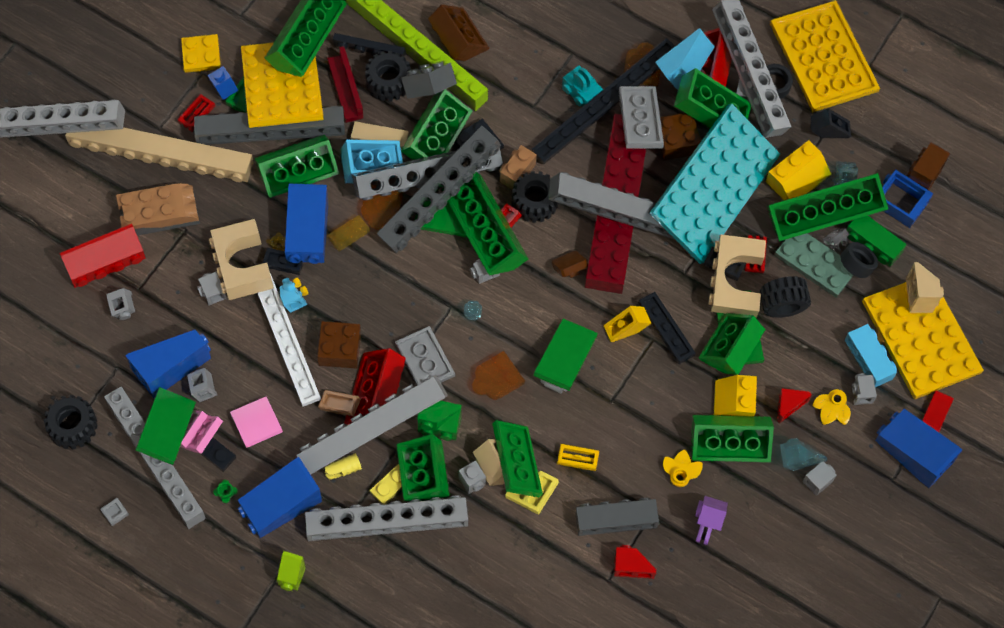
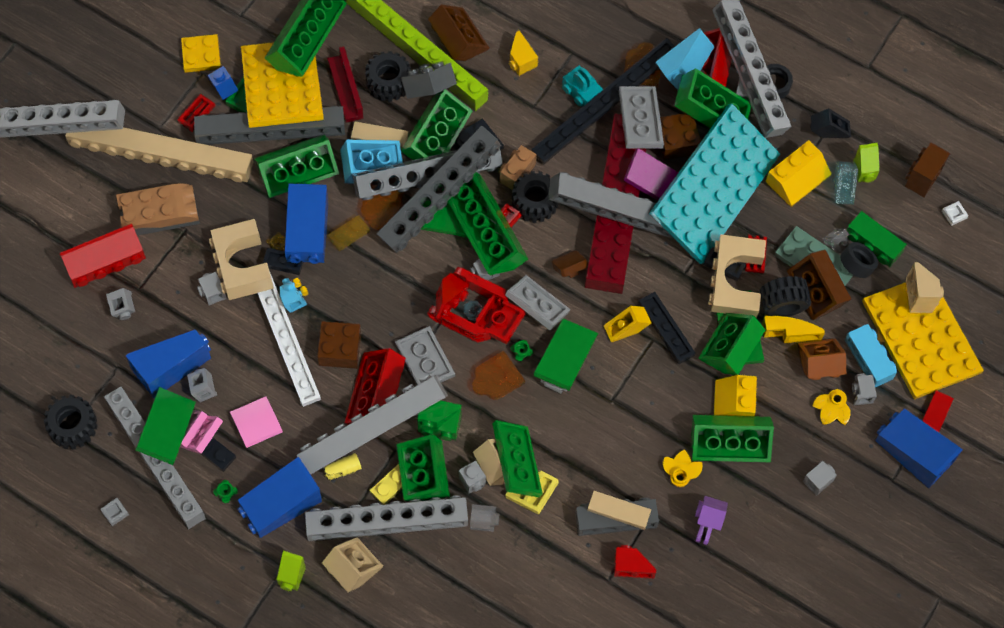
medium nougat tile [318,390,361,417] -> none
black plate [333,33,406,57] -> none
yellow tile [557,444,599,471] -> none
green slope [767,173,888,241] -> none
yellow plate [770,0,880,112] -> none
red slope [777,388,812,423] -> none
clear light blue slope [780,438,828,471] -> none
blue window [882,169,933,228] -> none
none -> tan slope [322,537,383,592]
none -> red plate [427,267,526,344]
none -> red slope [436,273,470,320]
none -> clear brick [470,504,499,532]
none -> light grey tile [505,275,570,330]
none -> yellow slope [509,30,538,76]
none -> green plate [510,340,533,361]
none -> tan tile [587,491,651,530]
none -> magenta tile [624,148,678,201]
none -> yellow slope [762,316,825,343]
none -> reddish brown slope [787,250,852,320]
none -> dark orange slope [798,338,846,380]
none -> lime slope [853,143,880,182]
none -> white tile [942,201,968,226]

